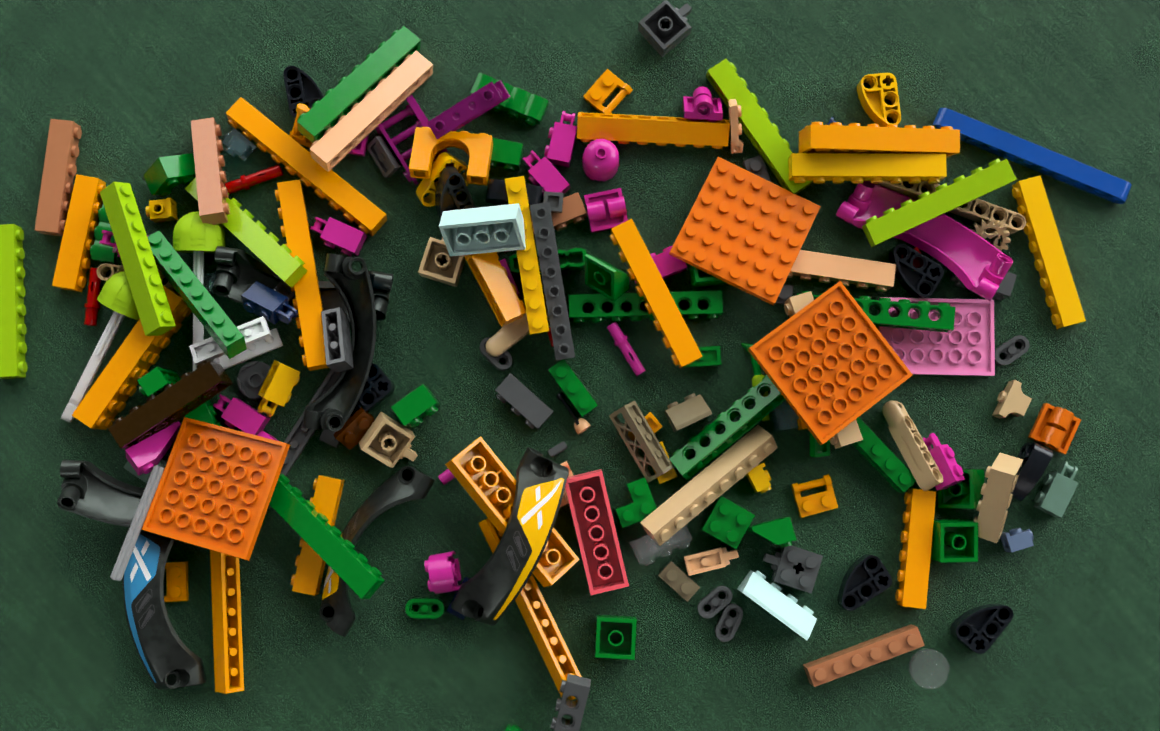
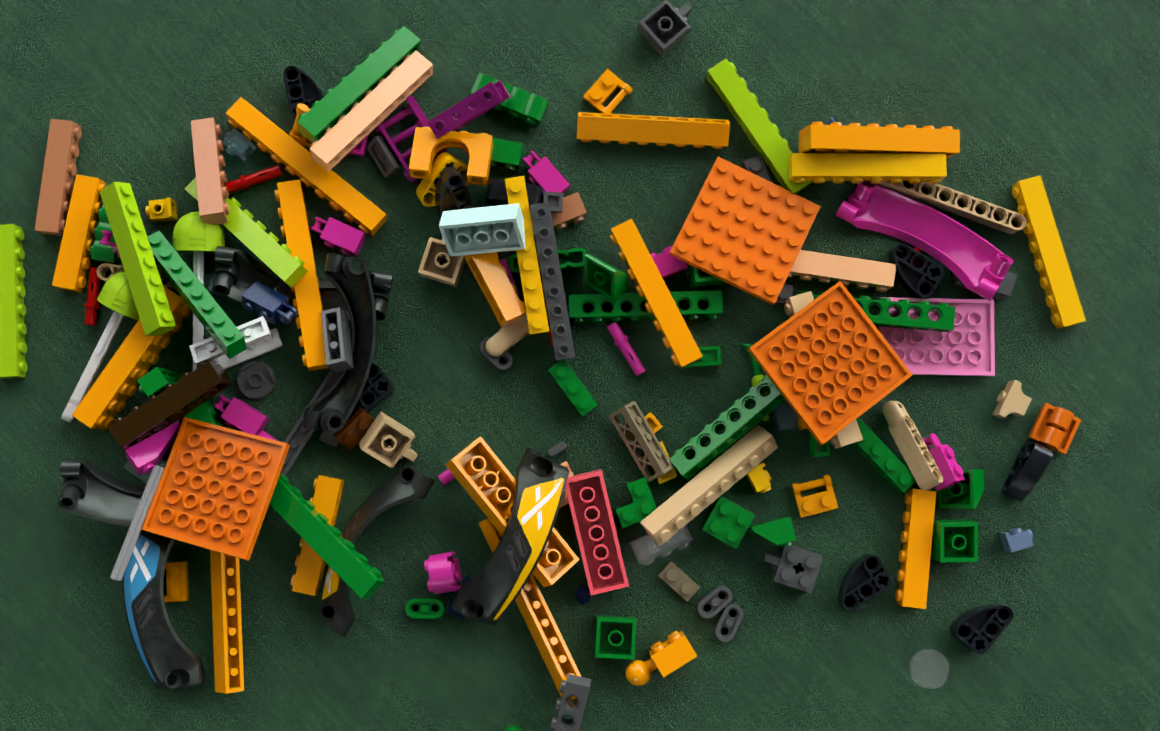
green brick [143,153,196,196] -> none
yellow brick [257,360,301,417] -> none
green brick [391,384,441,428] -> none
dark grey brick [495,373,554,430] -> none
dark pink brick [544,111,577,167] -> none
hinge [557,392,591,435] -> none
dark pink cylinder [582,139,619,182] -> none
dark pink plate [584,188,628,233] -> none
dark tan slope [664,393,712,432] -> none
dark pink plate [683,86,723,122] -> none
light nougat hinge [683,547,739,576] -> none
light nougat hinge [728,99,744,154] -> none
light aqua slope [737,570,817,640] -> none
nougat brick [803,624,925,687] -> none
yellow beam [857,73,901,127] -> none
lime brick [862,158,1017,247] -> none
blue beam [932,108,1132,204] -> none
tan gear [970,218,1011,252] -> none
tan wedge [974,453,1023,543] -> none
dark grey plate [995,335,1029,366] -> none
sand green brick [1034,461,1078,518] -> none
none -> clear blue plate [575,585,590,605]
none -> light orange brick [625,630,697,686]

